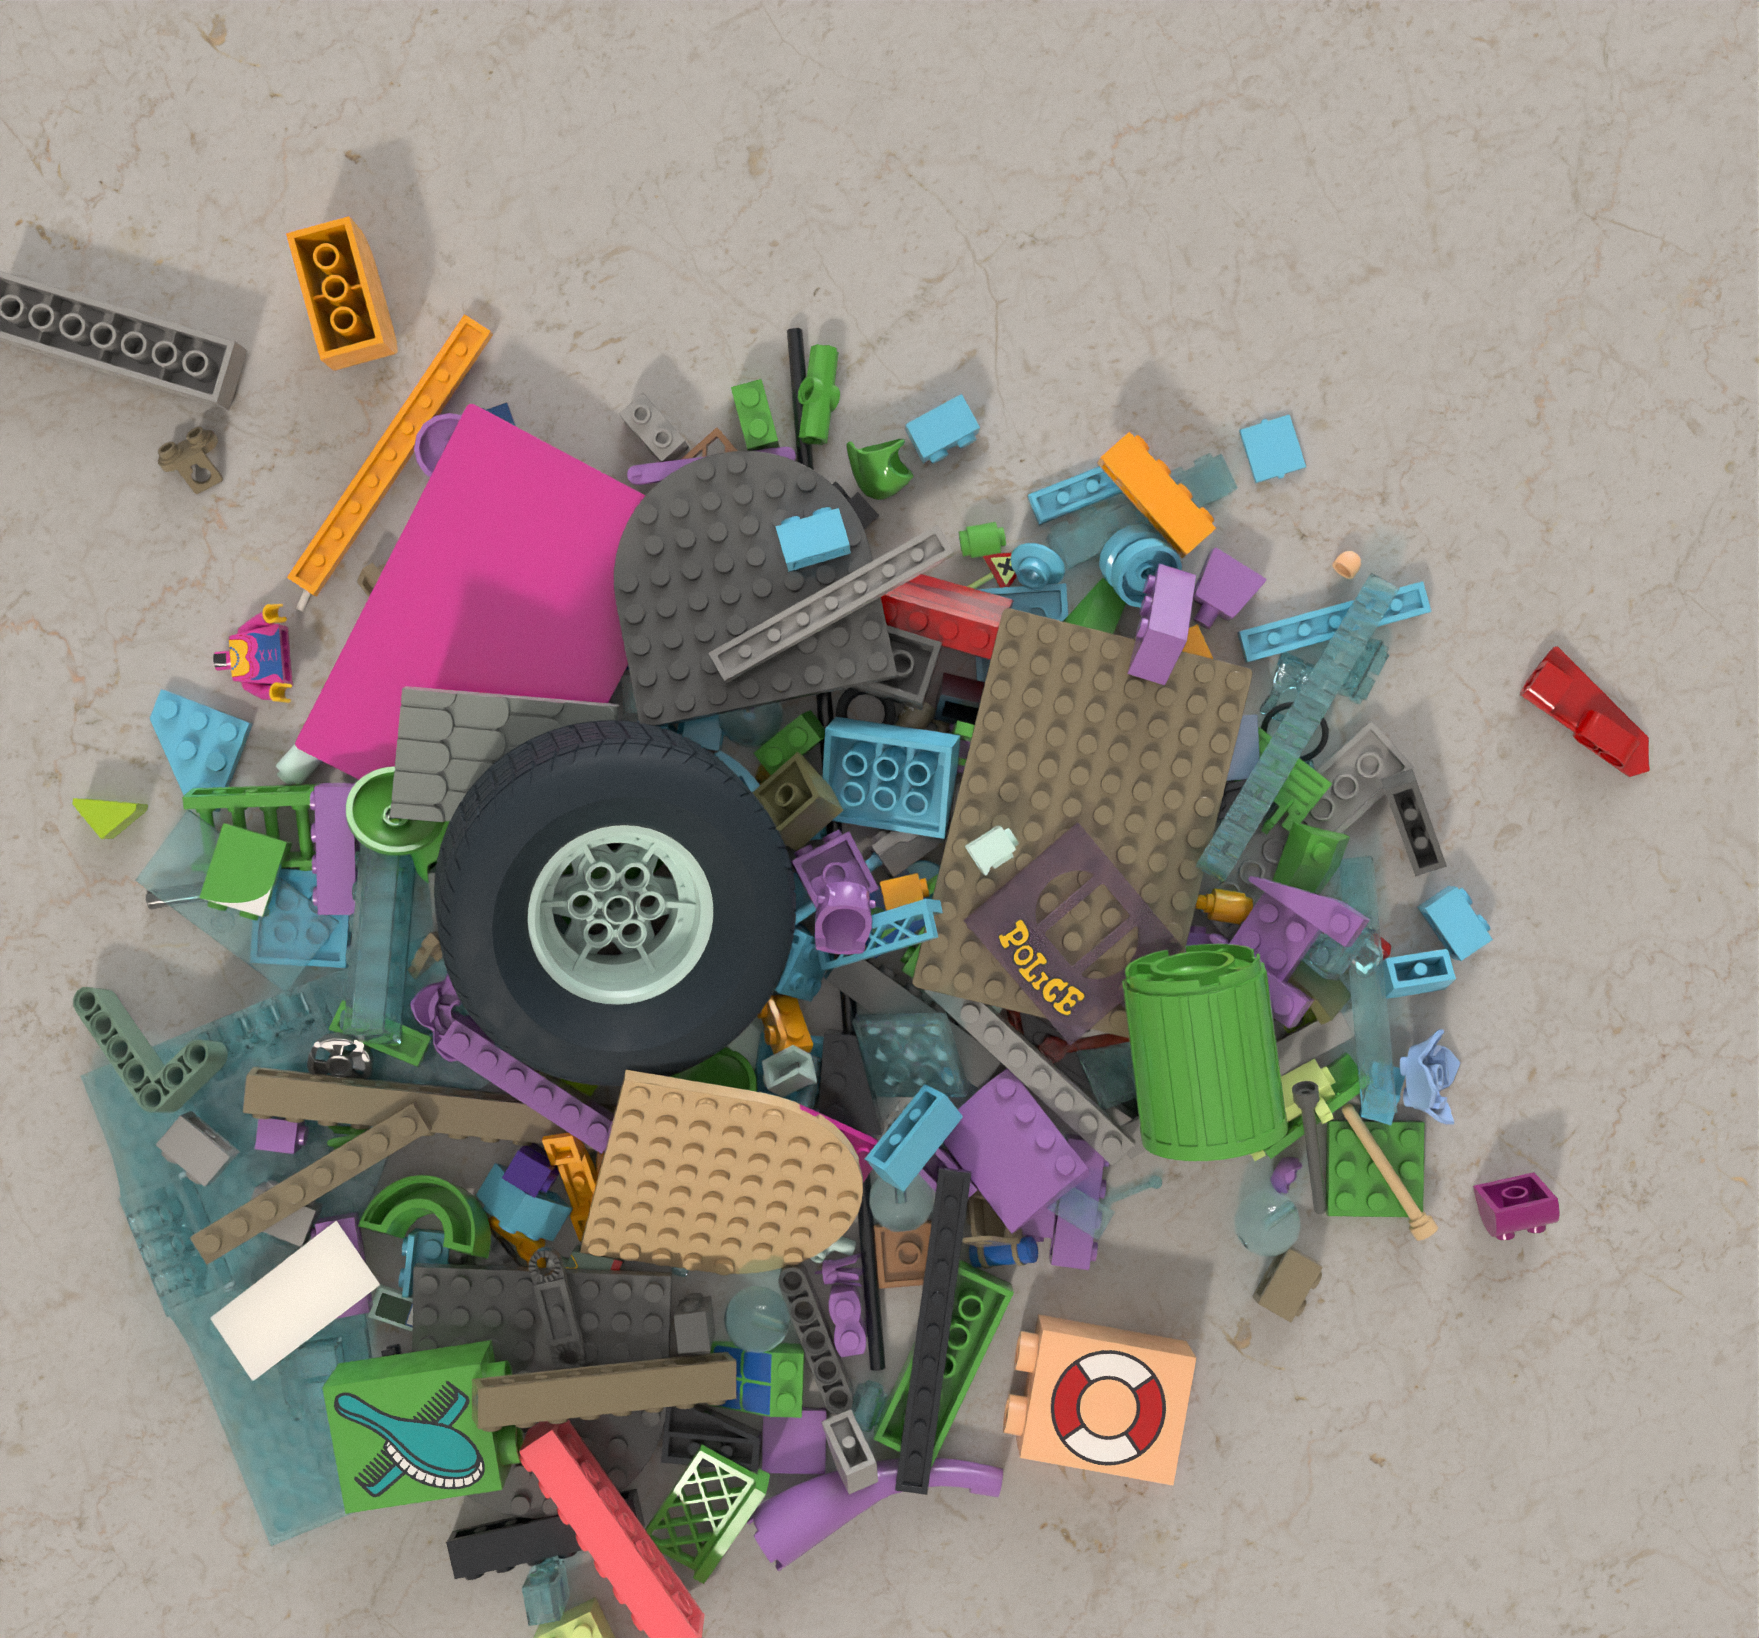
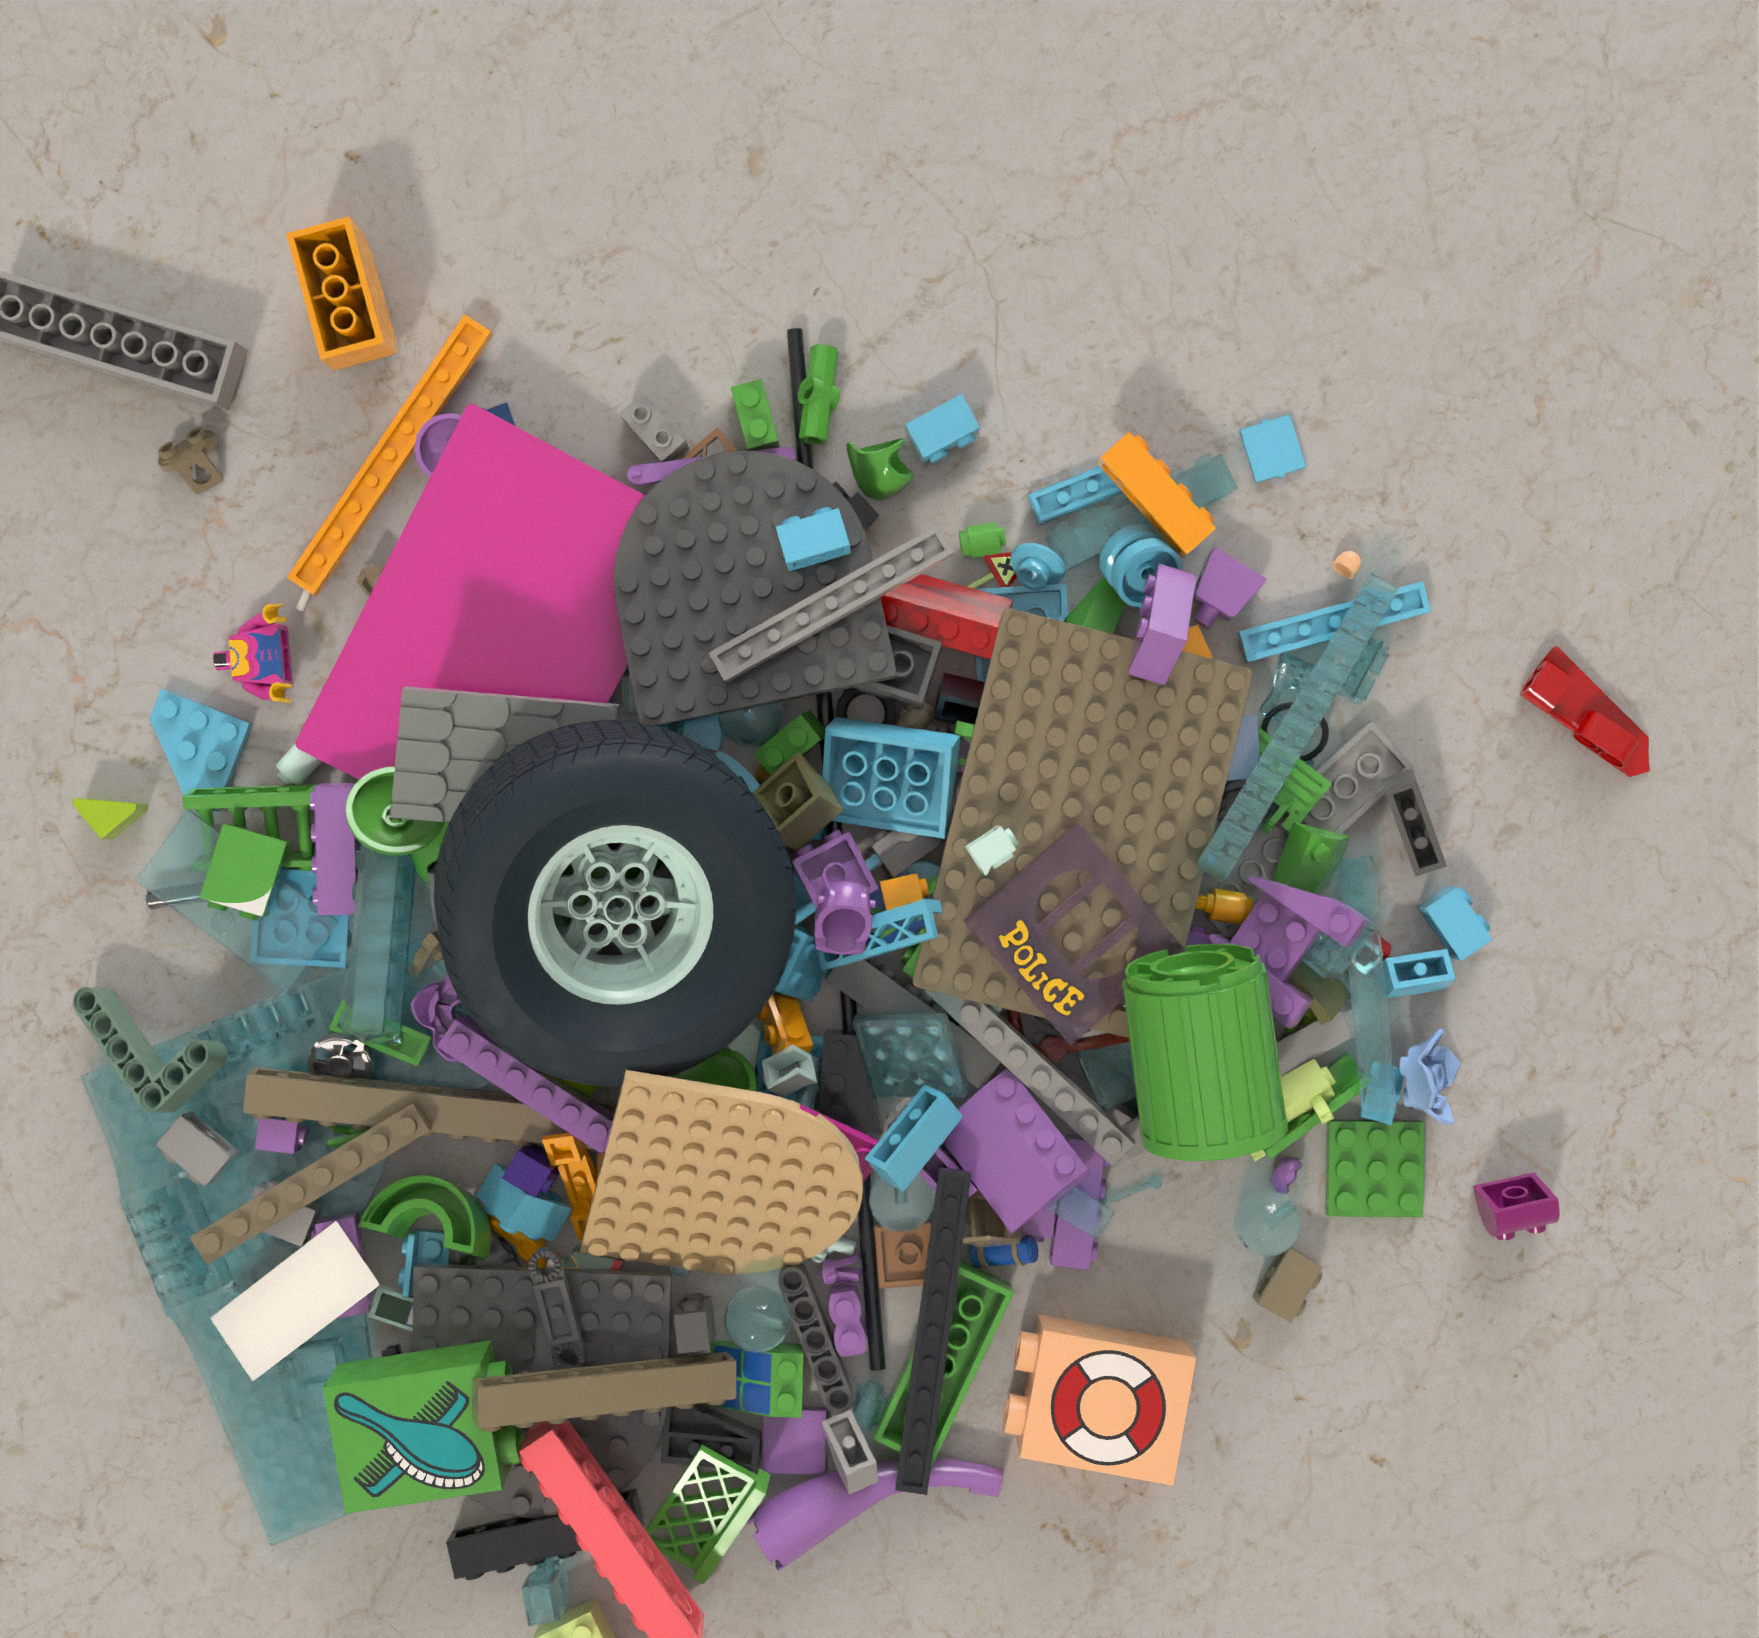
dark grey piece [1292,1081,1327,1215] -> none
tan piece [1342,1103,1438,1241] -> none

